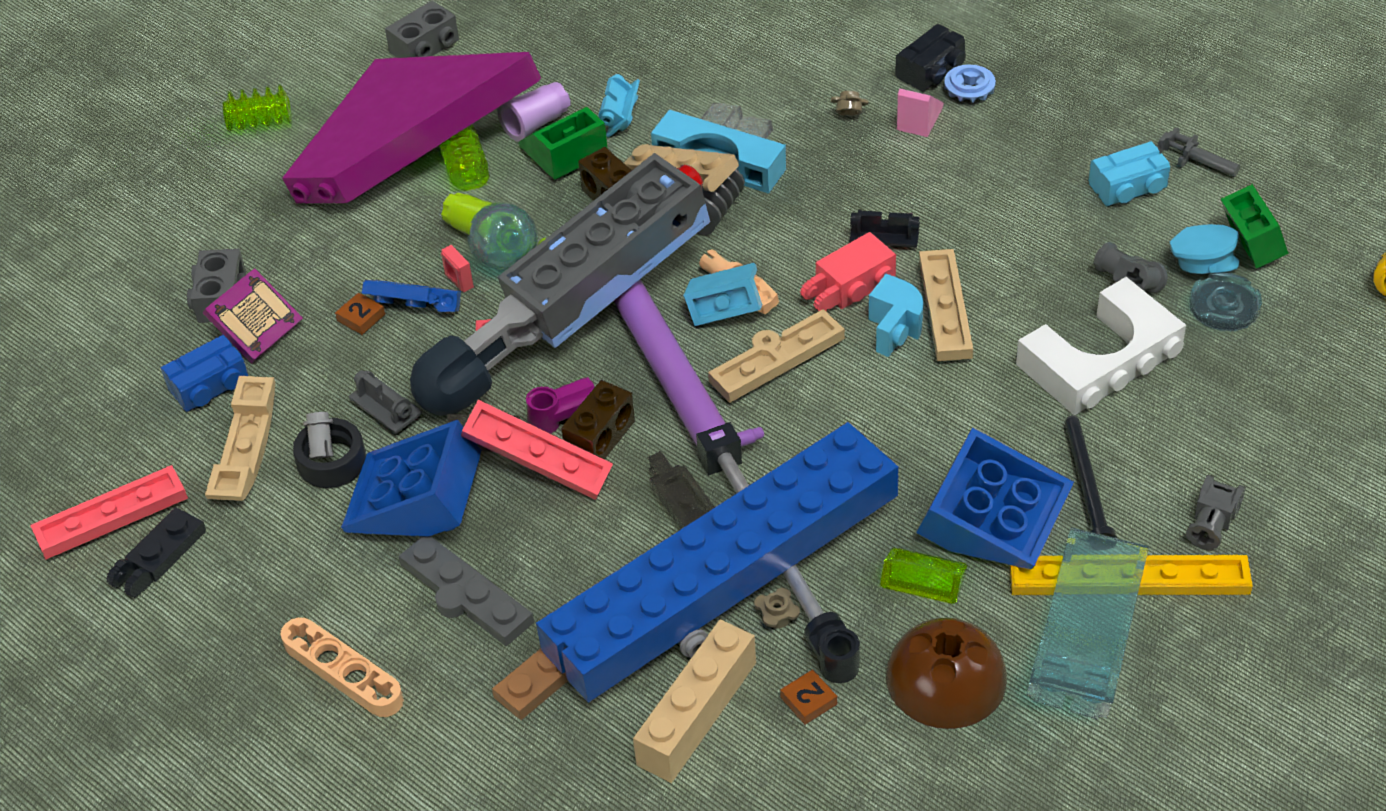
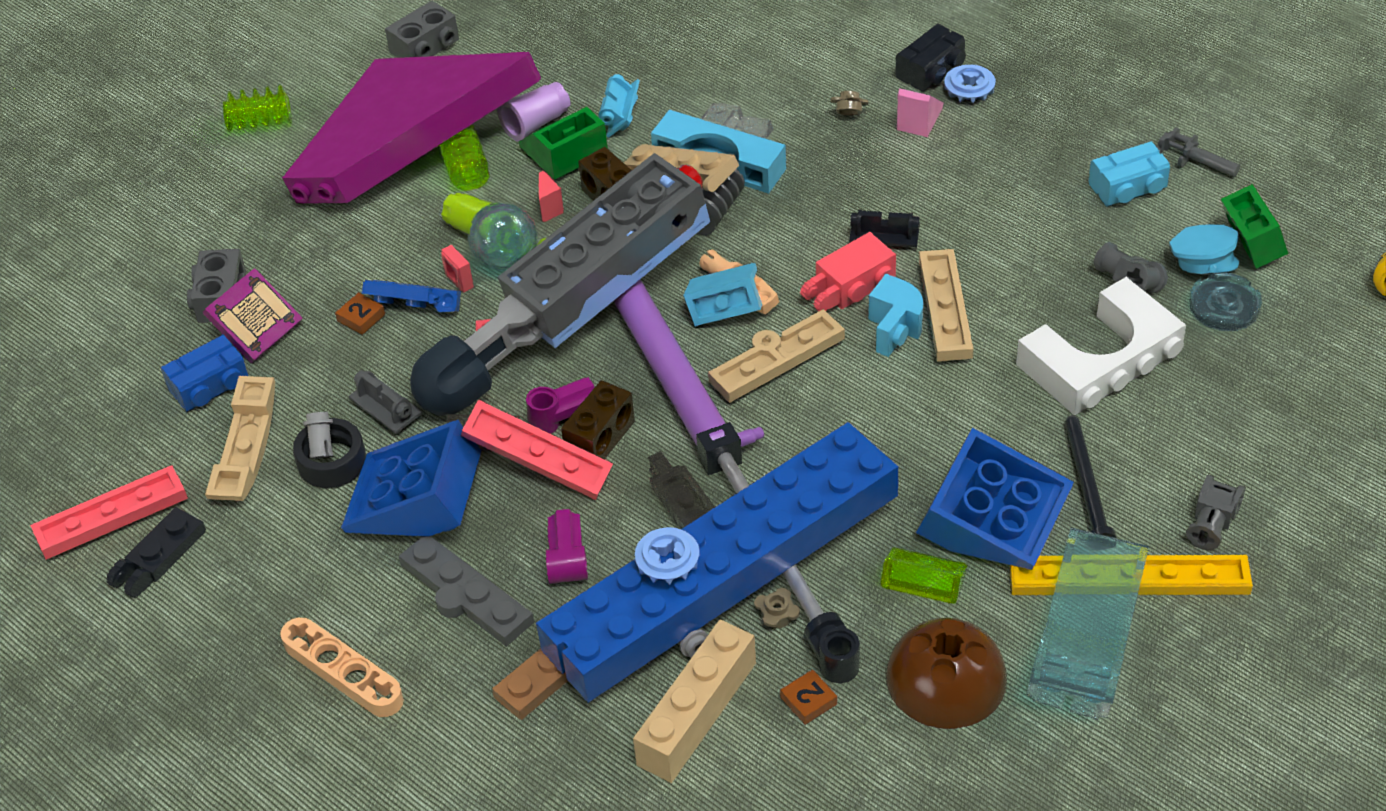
none -> coral slope [539,171,564,222]
none -> magenta piece [546,509,588,584]
none -> light blue gear [635,527,700,585]

